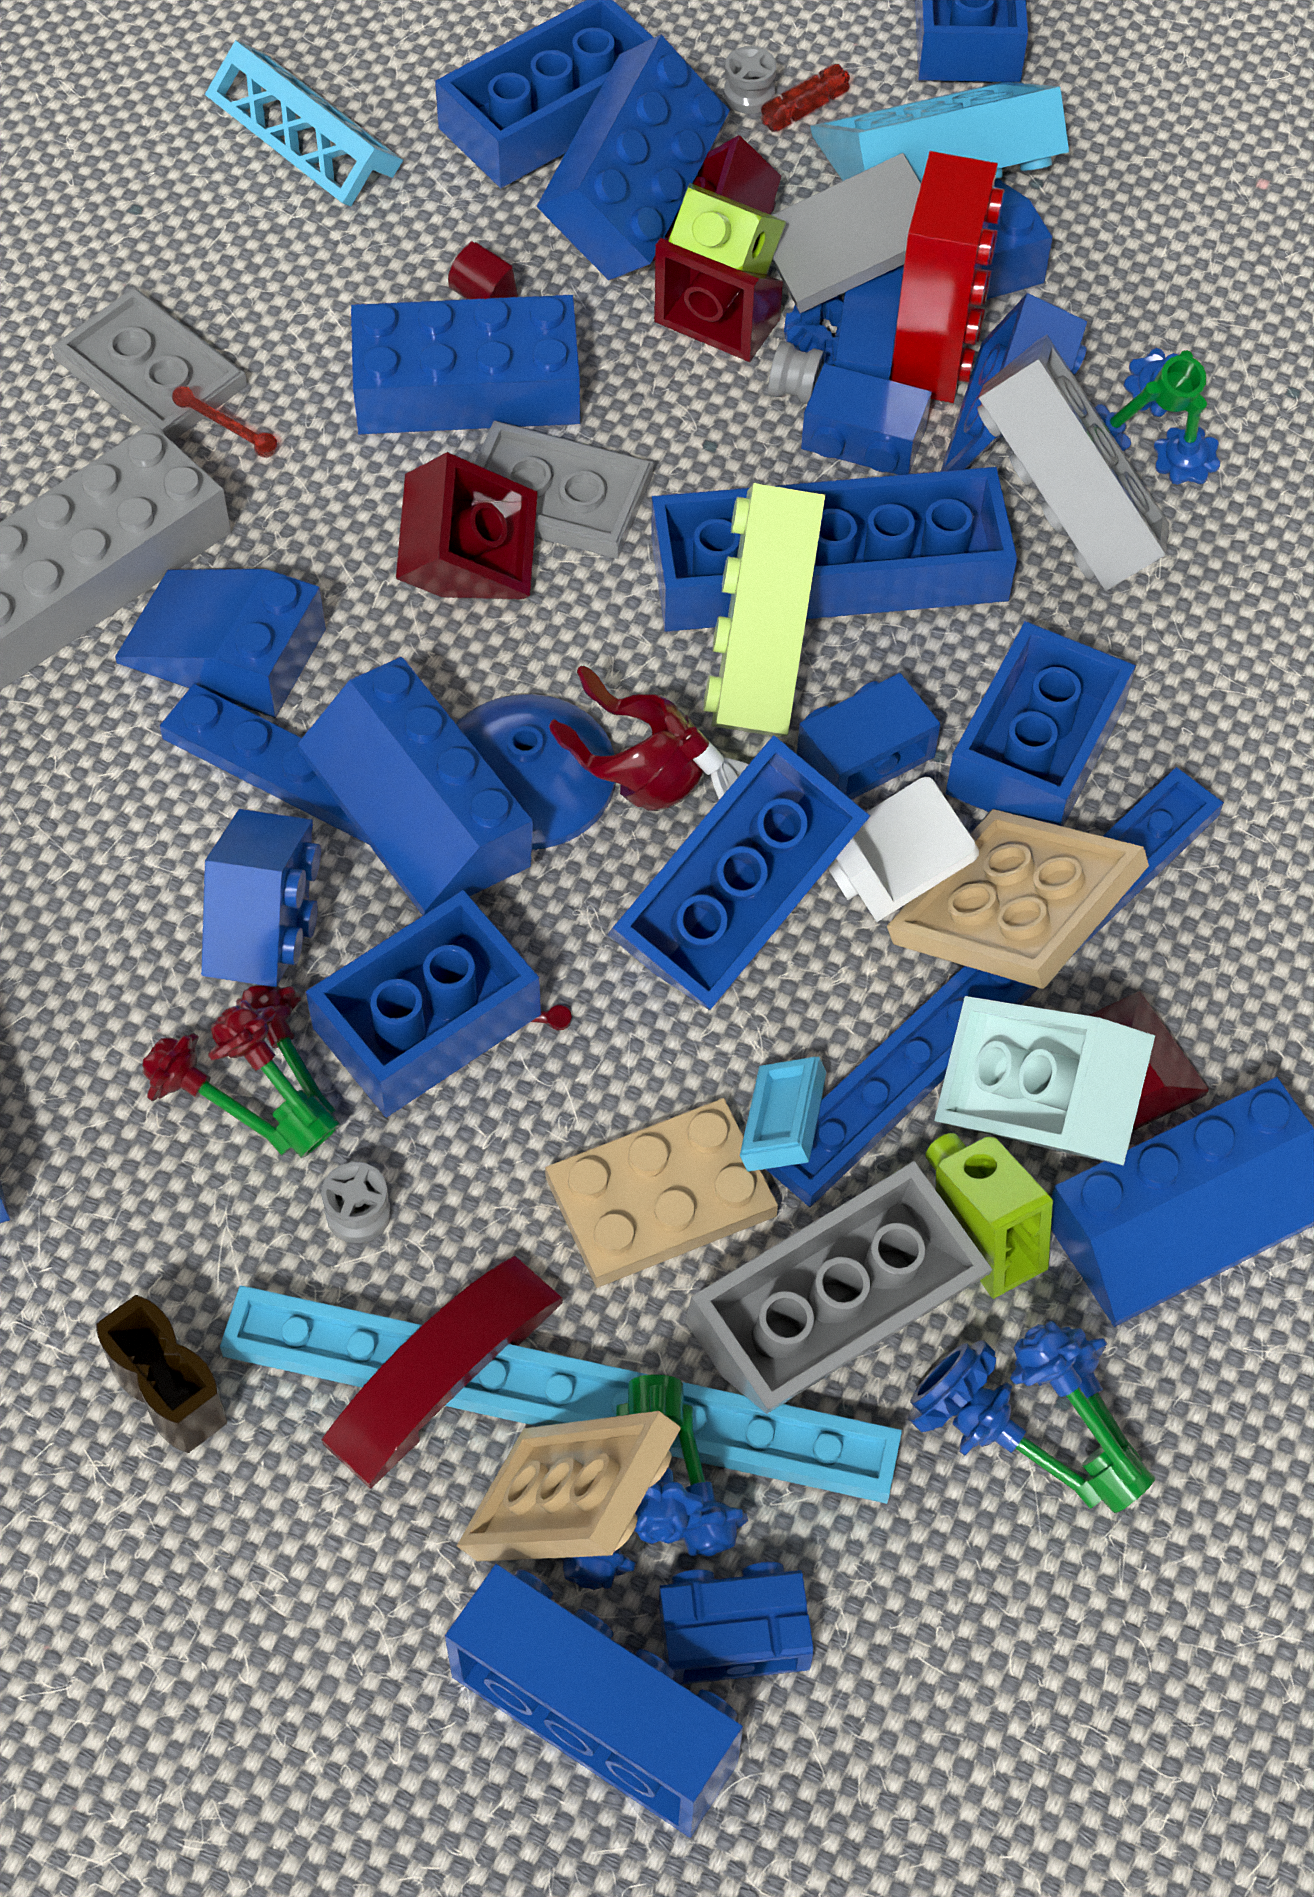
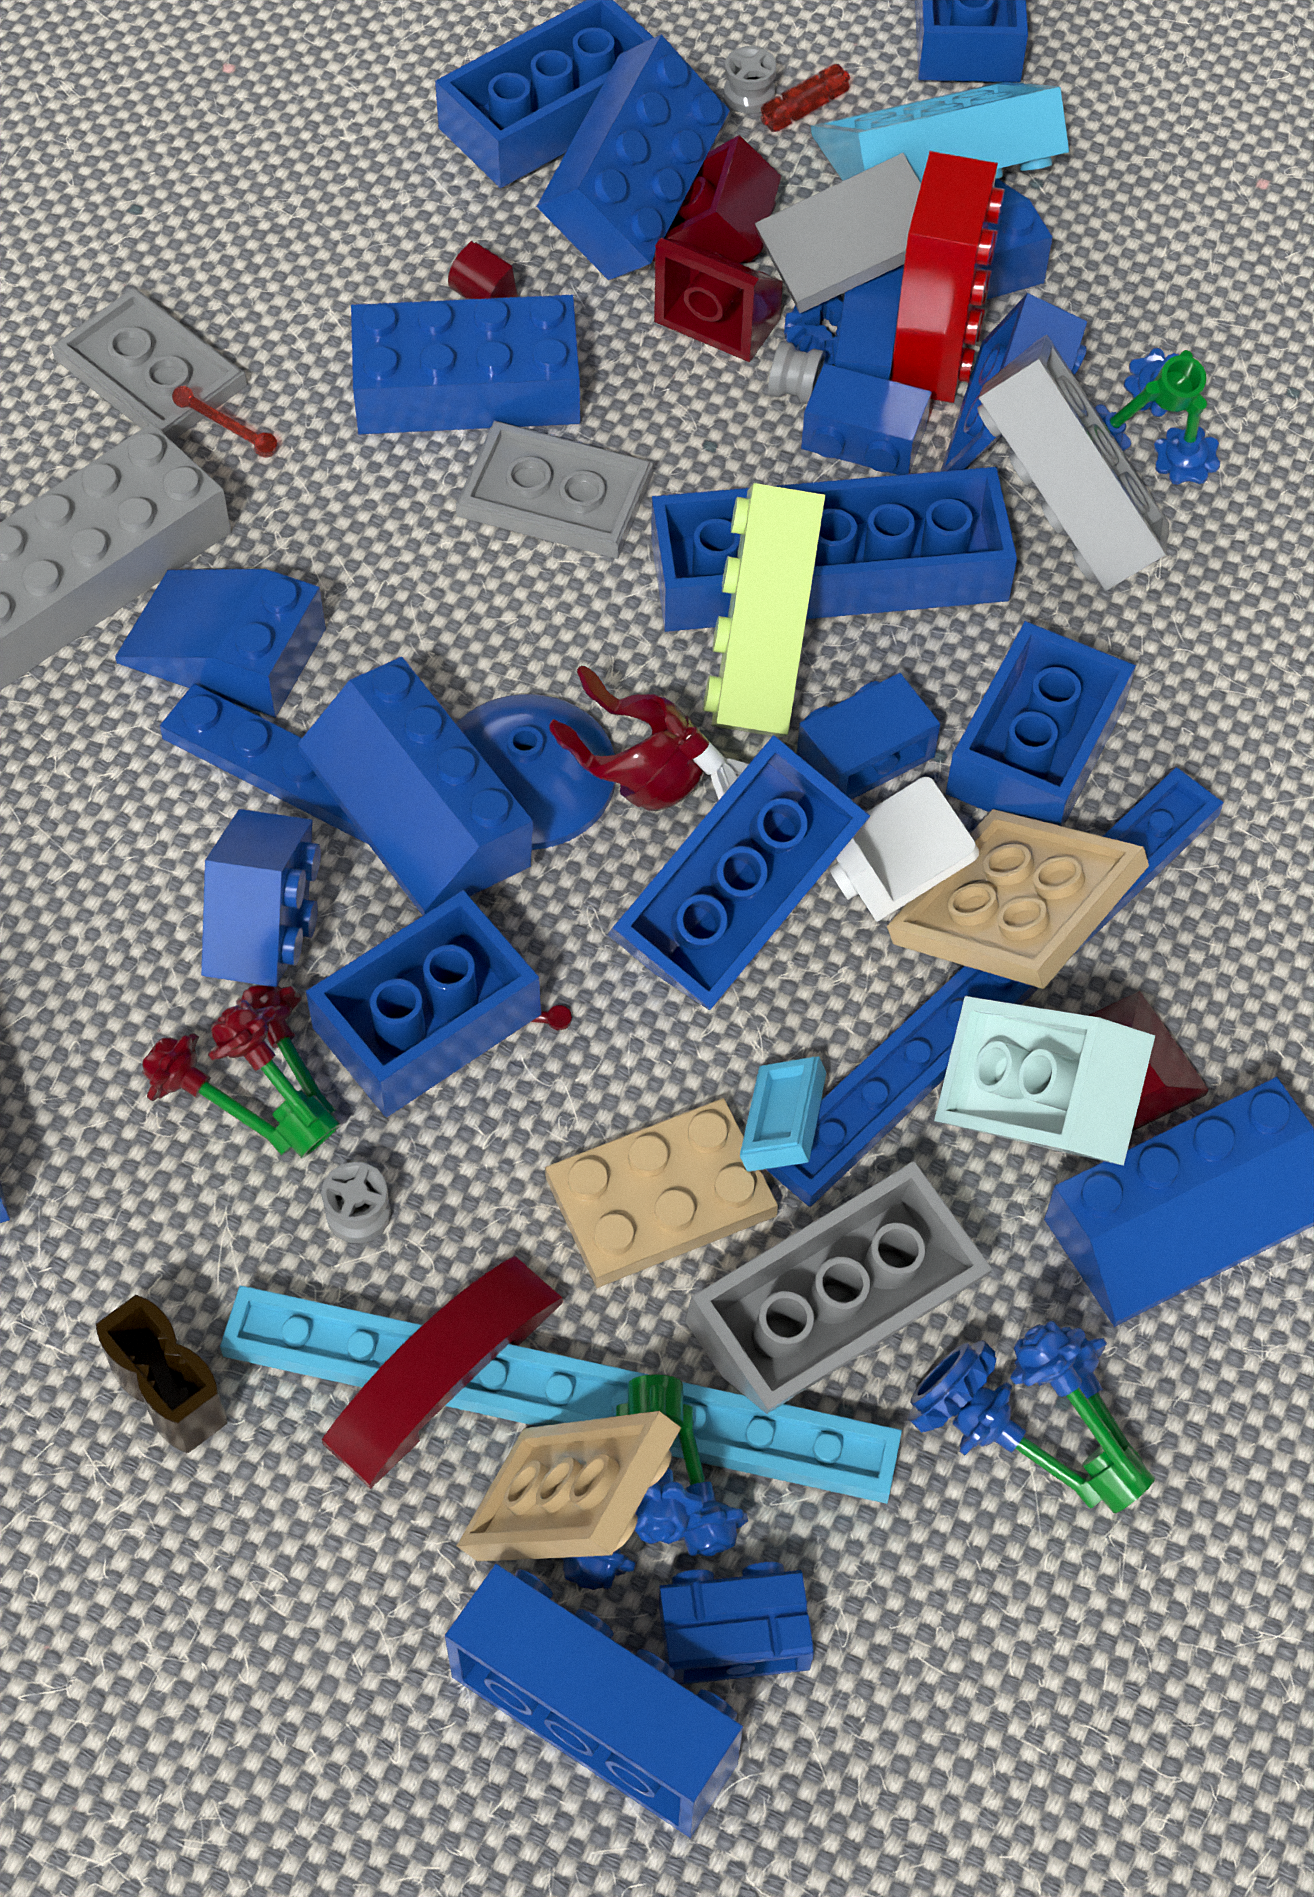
medium azure fence [205,40,403,206] -> none
dark red slope [396,452,538,599] -> none
torso [669,183,787,274] -> none
lime torso [925,1133,1053,1299] -> none

